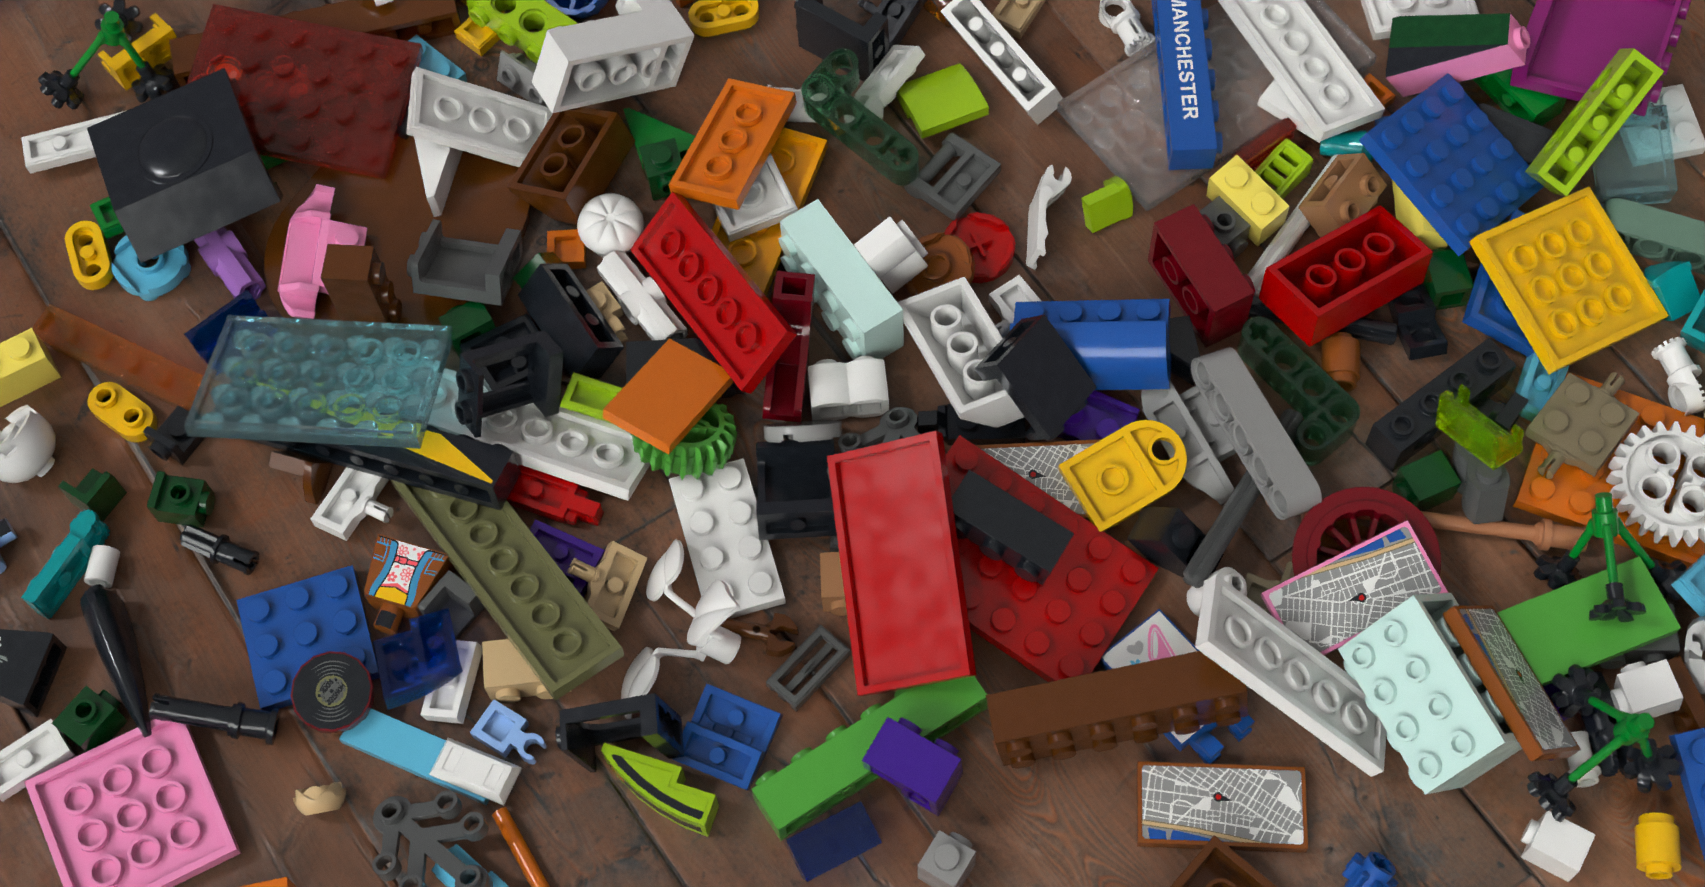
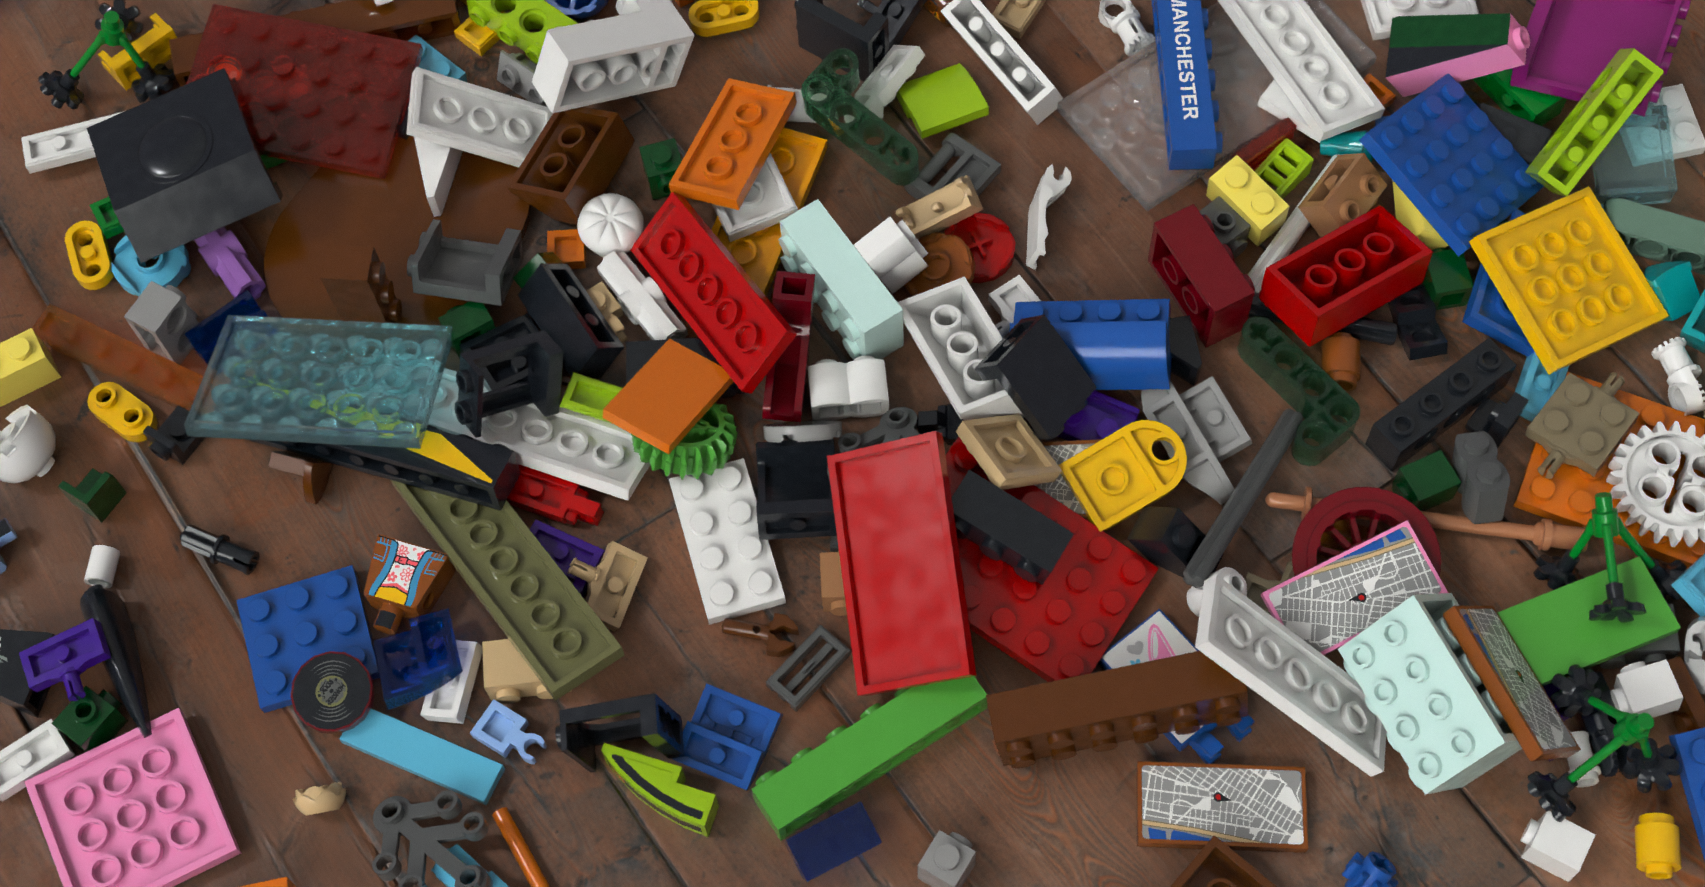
teal hinge [21,509,110,619] -> none
dark green brick [147,471,215,528] -> none
black pin [149,693,280,745] -> none
bright pink plate [277,184,367,322] -> none
white plate [310,467,394,541] -> none
dark grey panel [418,570,485,640] -> none
white tile [429,738,522,806] -> none
white plant [621,539,741,720] -> none
green tile [623,108,696,170] -> none
dark purple brick [862,717,963,817] -> none
lime tile [1081,176,1133,233] -> none
light grey beam [1191,347,1322,520] -> none
clear neon green hinge [1435,384,1524,470] -> none
none -> dark purple plate [19,618,111,701]
none -> light grey brick [124,281,204,367]
none -> tan hinge [896,175,983,239]
none -> tan plate [956,414,1062,490]

